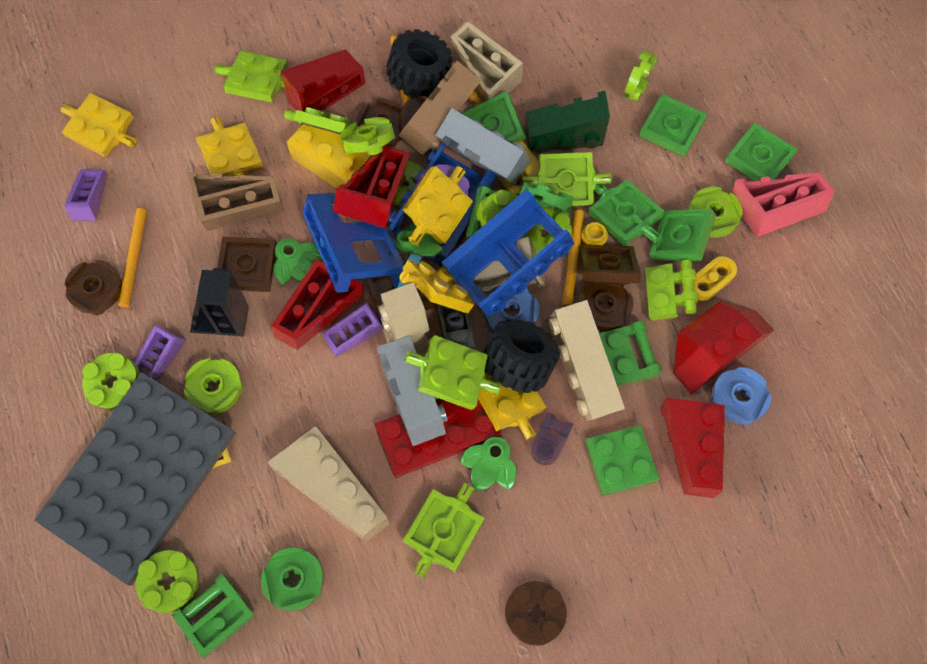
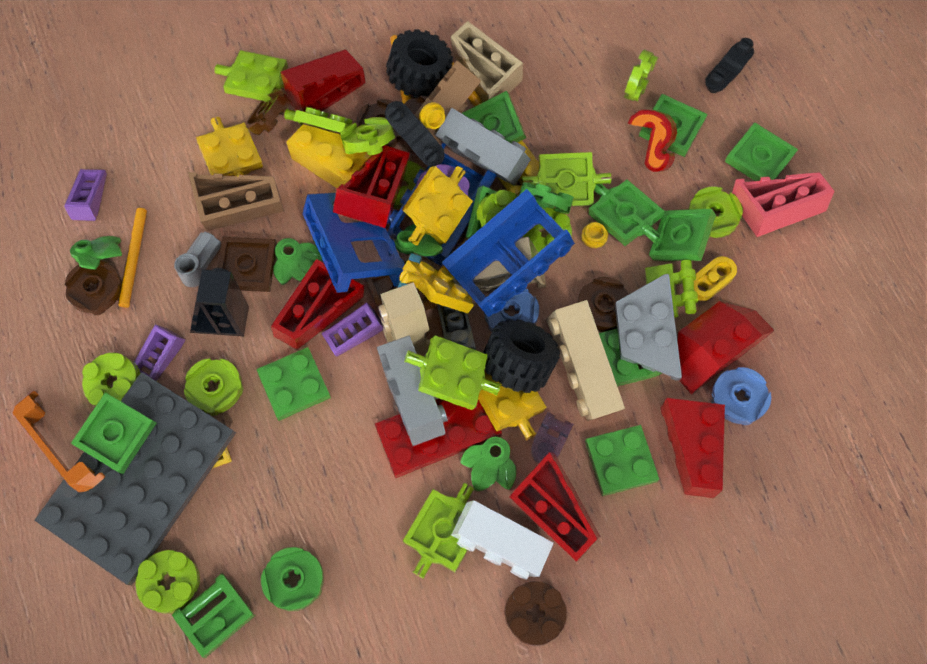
yellow plate [61,93,137,157] -> none
tan wedge [267,426,390,543] -> none
dark green wedge [525,91,610,152] -> none
light orange bar [562,210,585,307] -> none
reddish brown plate [579,244,641,285] -> none
none -> orange piece [12,391,105,492]
none -> bright green plate [70,236,122,269]
none -> bright green plate [71,392,157,474]
none -> light grey piece [174,232,221,287]
none -> reddish brown plate [246,89,291,136]
none -> bright green plate [256,347,331,421]
none -> black piece [385,101,445,167]
none -> yellow plate [419,102,445,129]
none -> white brick [451,500,554,580]
none -> red wedge [509,452,600,562]
none -> light grey wing [615,274,682,381]
none -> red animal [627,110,677,172]
none -> black piece [705,37,754,93]

